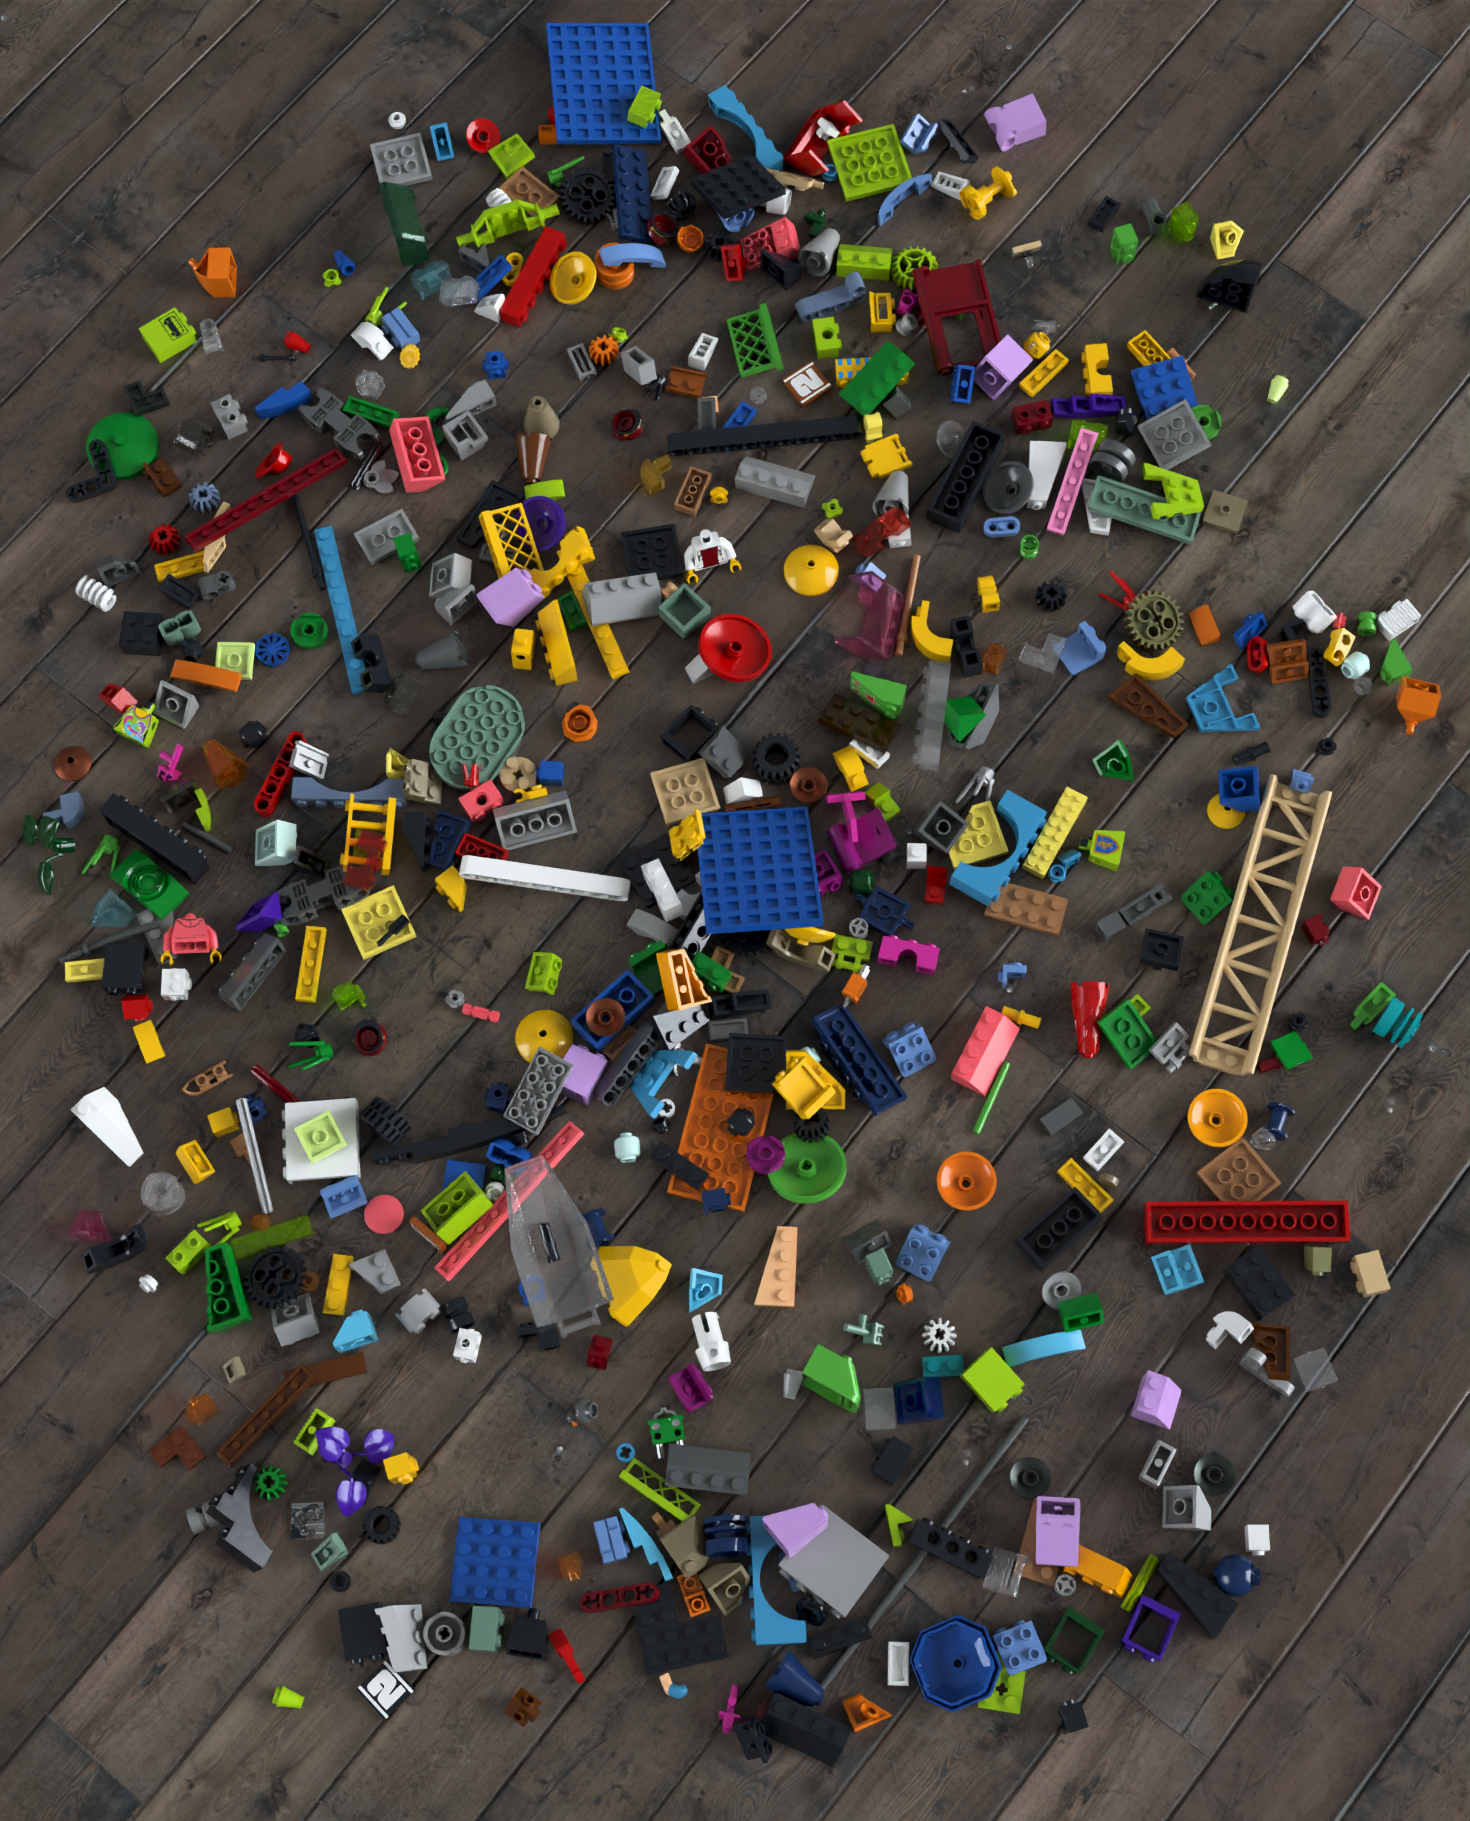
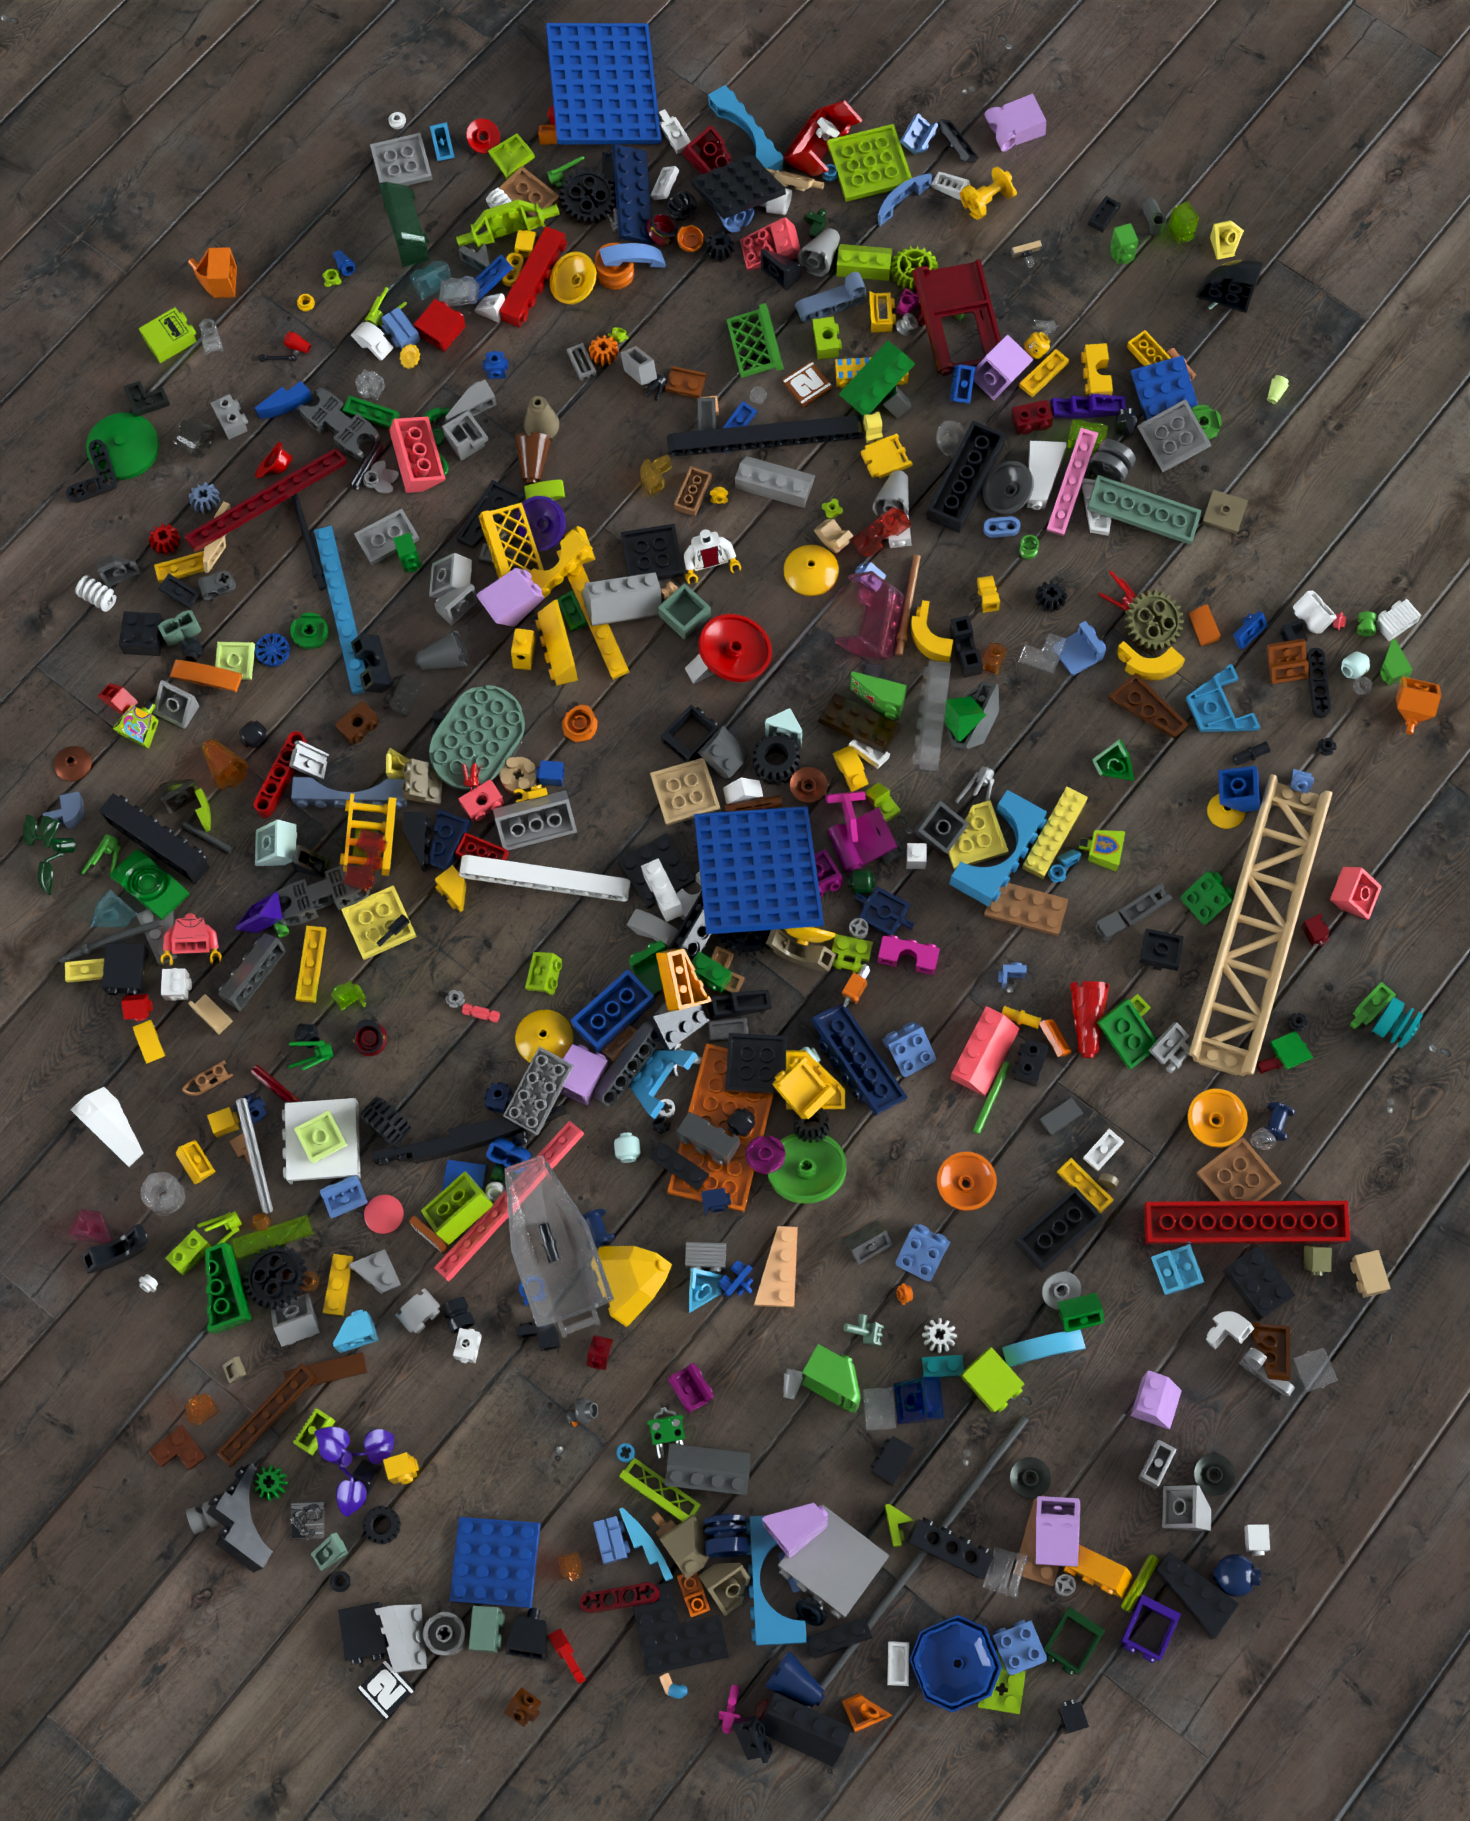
reddish brown bracket [142,457,183,498] -> none
dark pink arm [157,744,184,786] -> none
lime cone [272,1686,305,1709] -> none
copper dish [586,998,625,1037] -> none
dark red piece [611,409,644,440] -> none
lime brick [627,86,662,128] -> none
yellow plate [669,809,706,861] -> none
white slope [688,333,718,371] -> none
white piece [692,1312,731,1372] -> none
red slope [721,244,747,282] -> none
sand green brick [865,1248,893,1286] -> none
red slope [924,866,947,905] -> none
lime wing [1141,463,1204,520] -> none
red plate [1247,636,1268,673] -> none
yellow leg [1324,628,1355,666] -> none
none -> tan panel [188,994,233,1035]
none -> yellow plate [297,294,315,311]
none -> reddish brown brick [334,700,380,746]
none -> red piece [414,299,466,352]
none -> yellow brick [515,230,537,259]
none -> dark grey wedge [677,1112,740,1166]
none -> light grey brick [685,1242,726,1273]
none -> blue hips [718,1261,753,1297]
none -> light aqua slope [765,708,802,747]
none -> black brick [1012,1039,1049,1087]
none -> orange tile [1039,1019,1072,1057]

